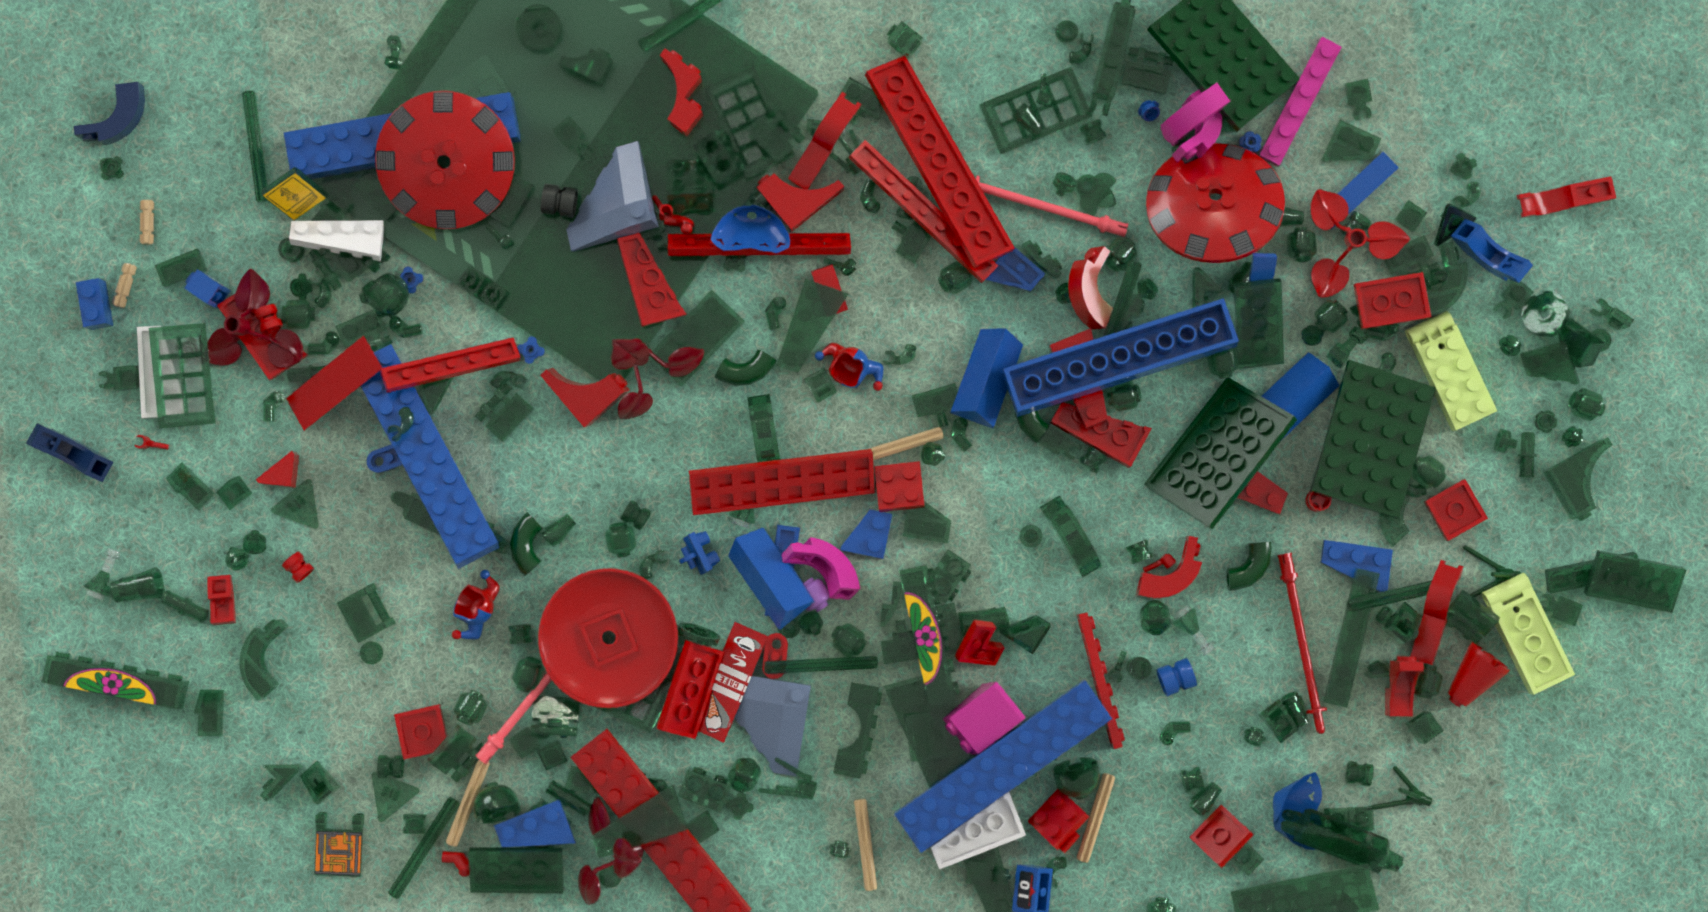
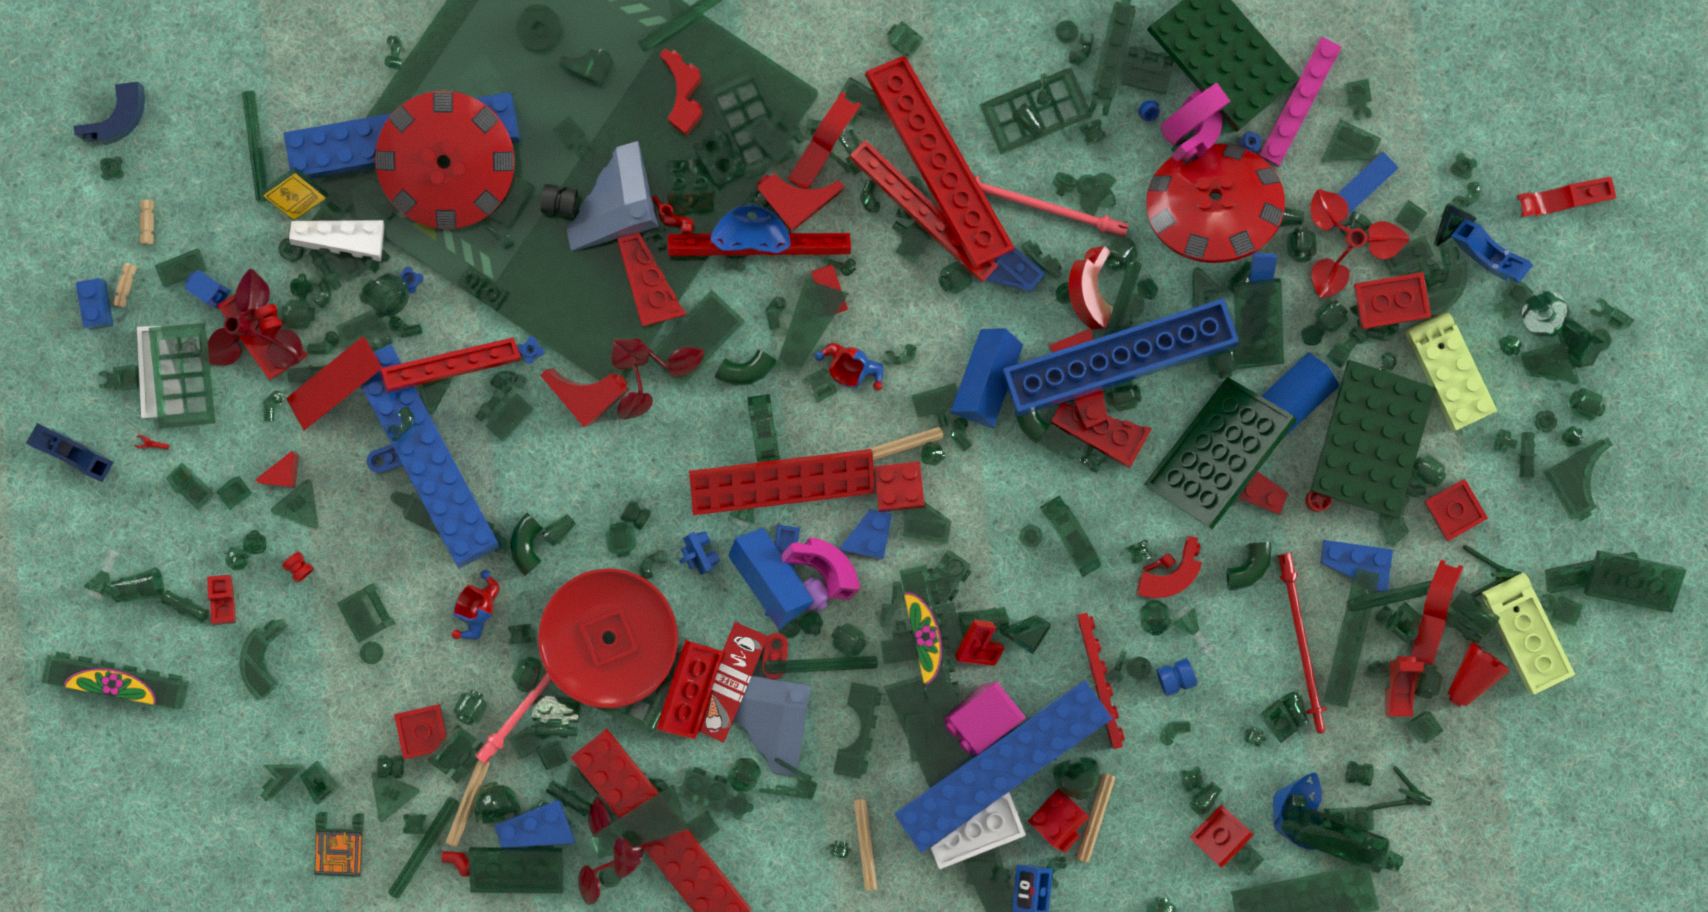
clear green slope [194,689,224,736] -> none
clear green wheel [678,623,720,647] -> none
none -> plate [1284,794,1308,814]

